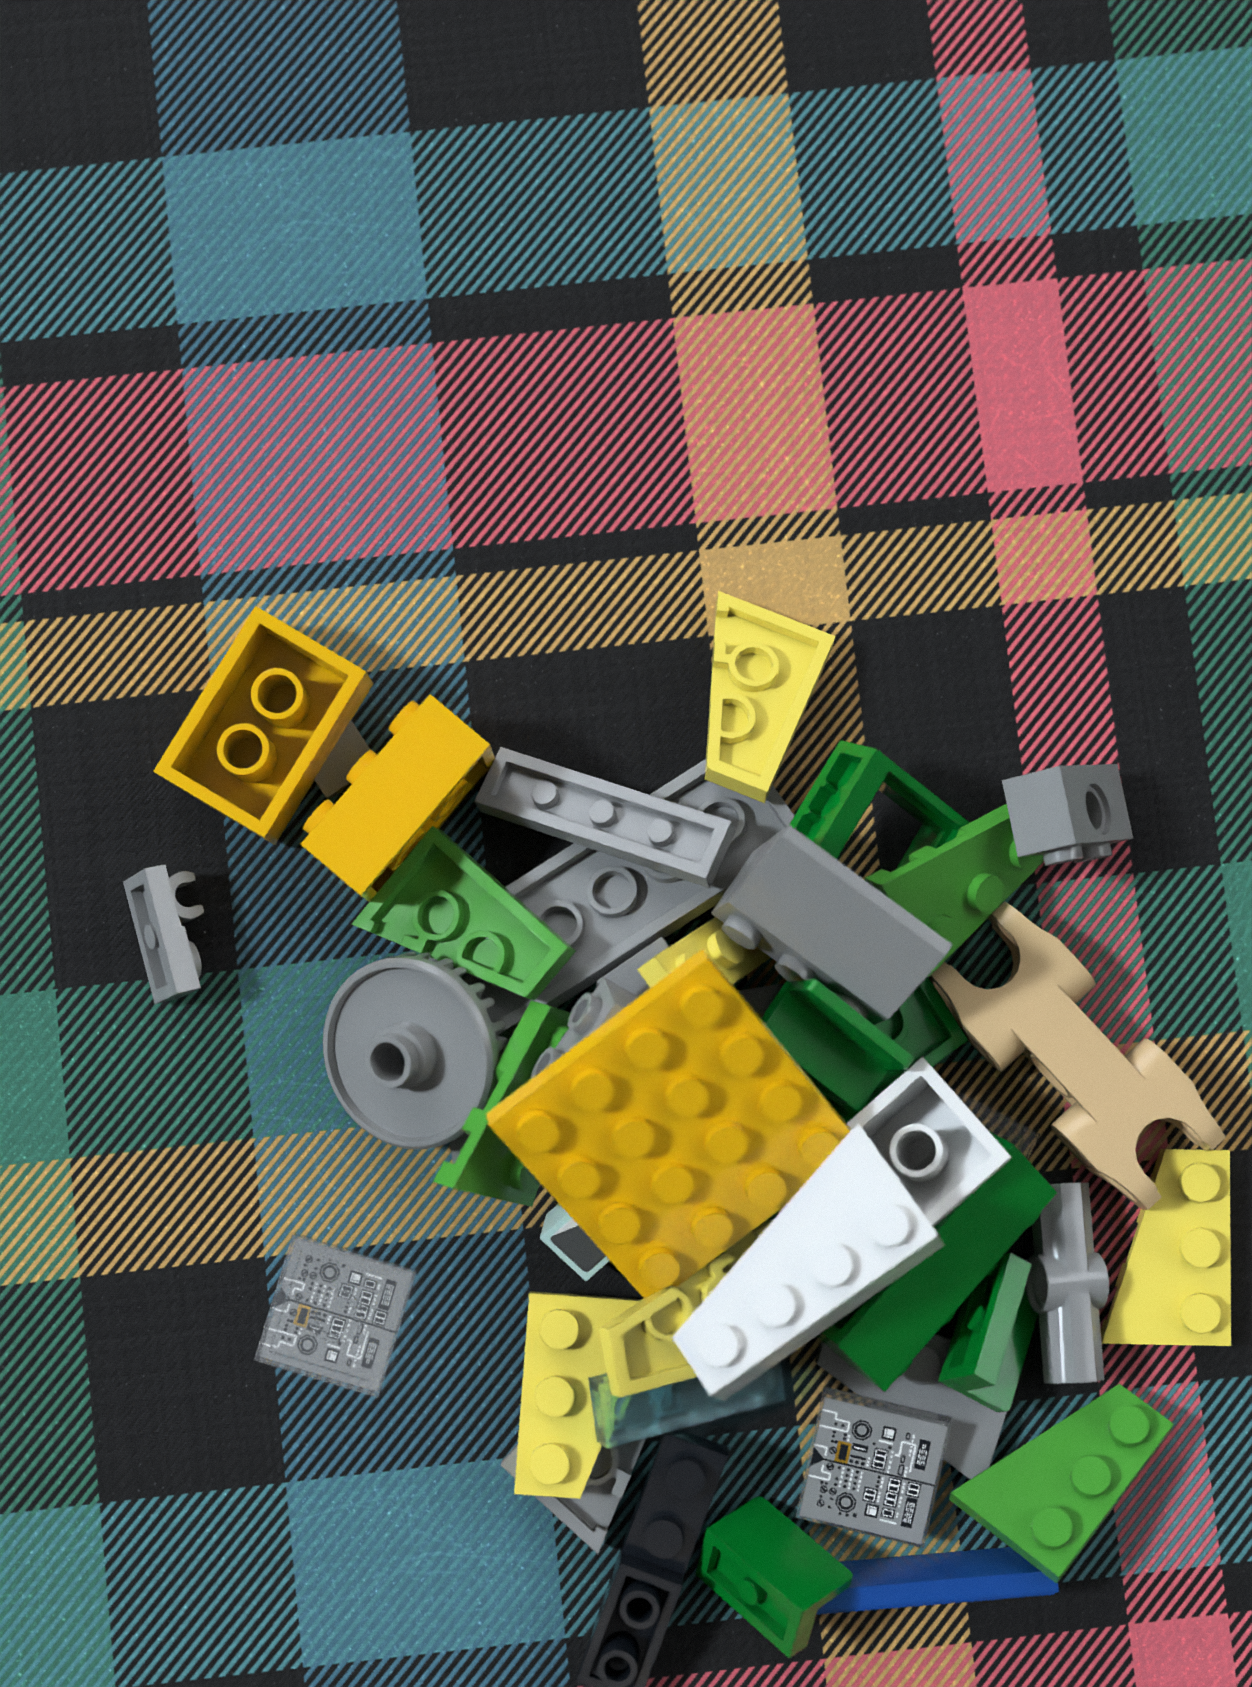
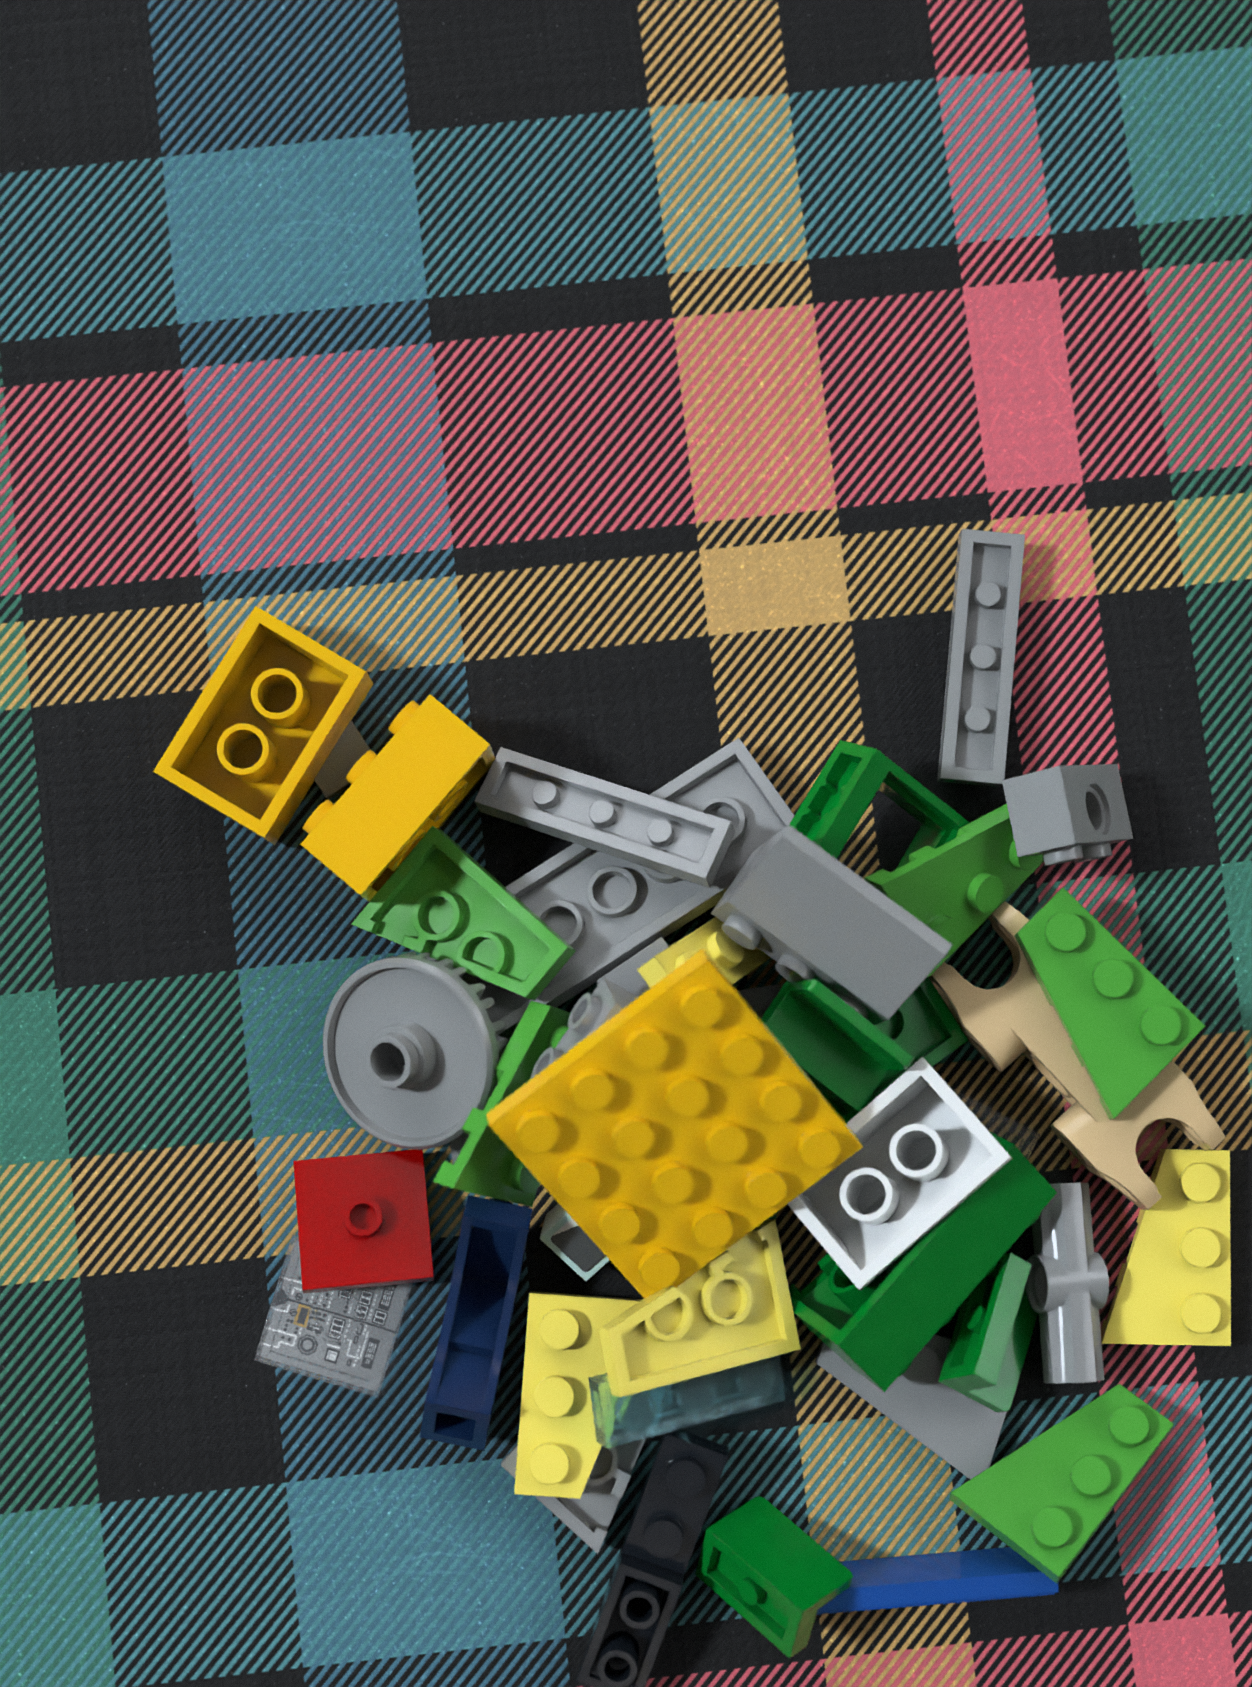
light grey plate [123,864,204,1004] -> none
white wedge [672,1123,944,1401] -> none
light yellow wing [705,591,835,803] -> none
tile [796,1387,952,1548] -> none
none -> red plate [293,1149,434,1294]
none -> dark blue arch [420,1195,533,1451]
none -> light grey plate [937,529,1025,787]
none -> bright green wing [1014,888,1205,1120]

